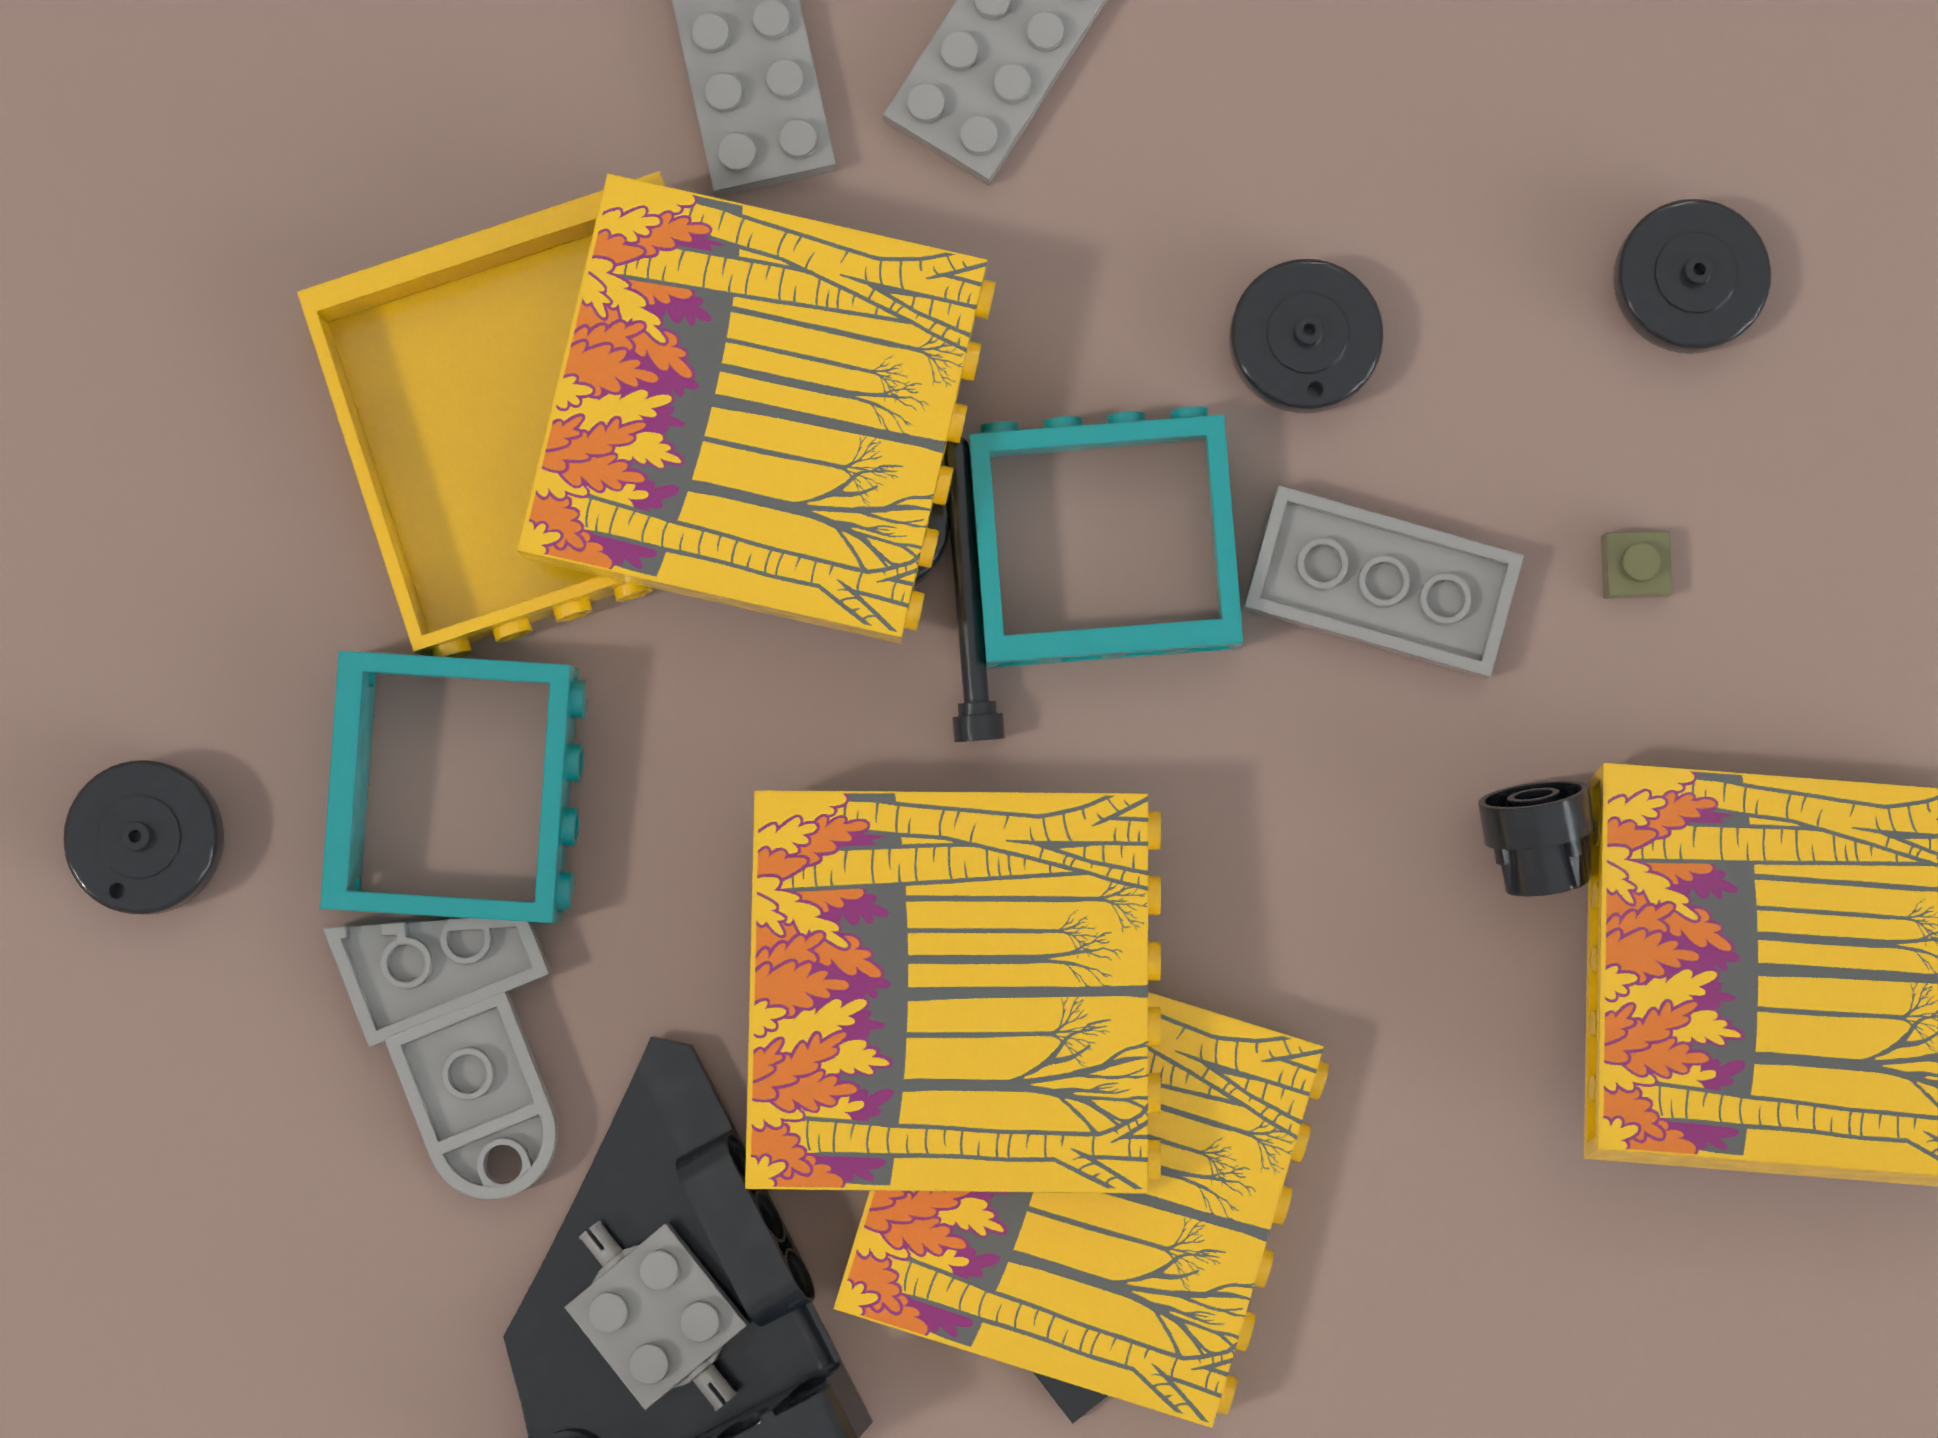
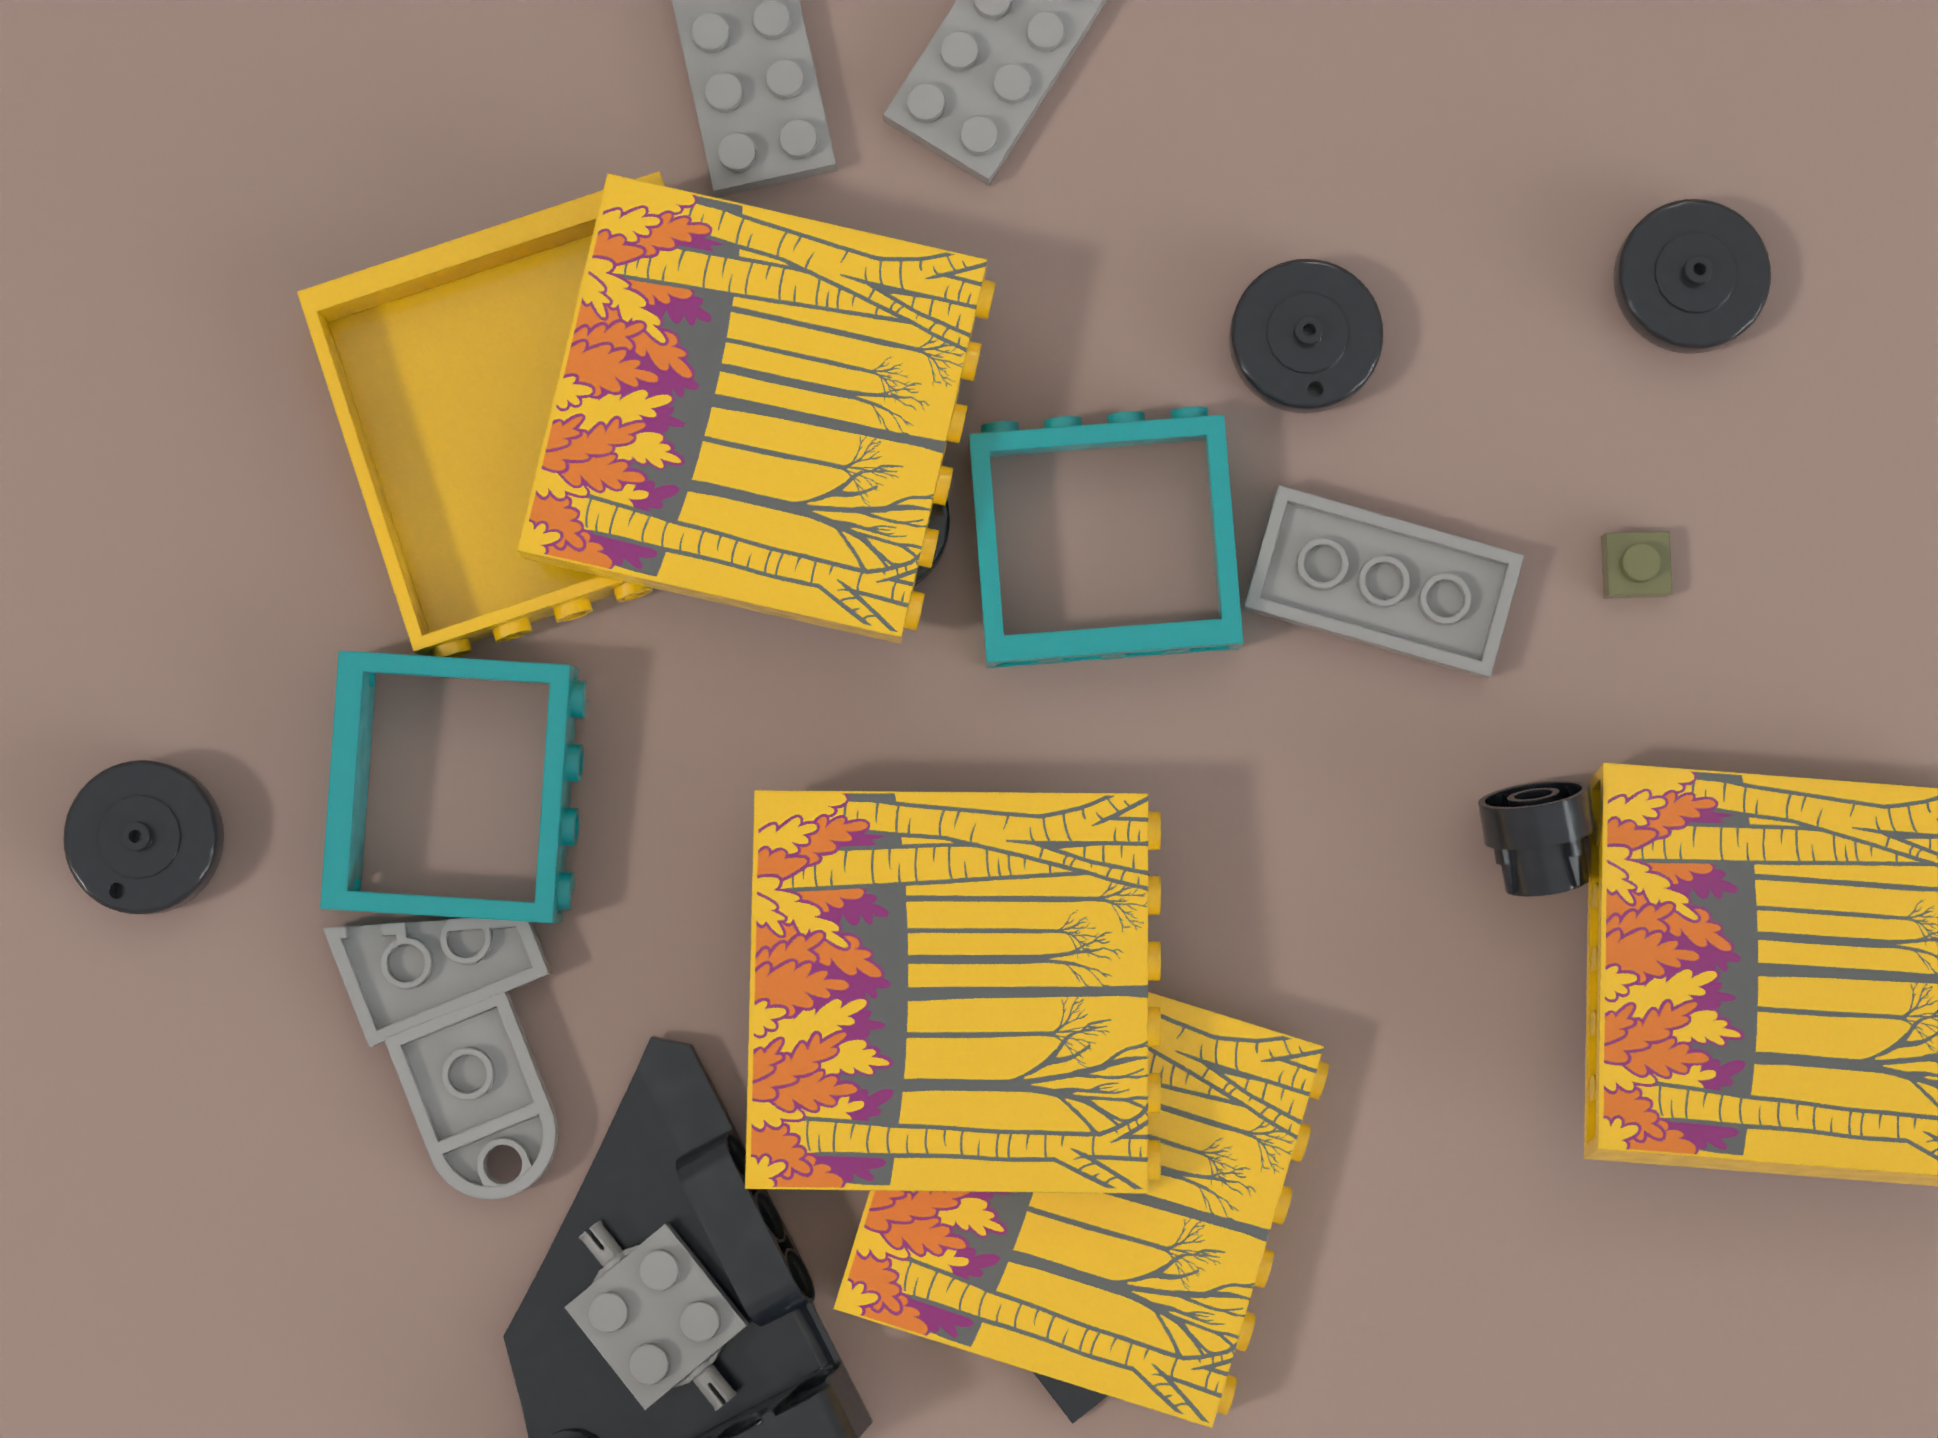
black piece [944,436,1005,742] -> none

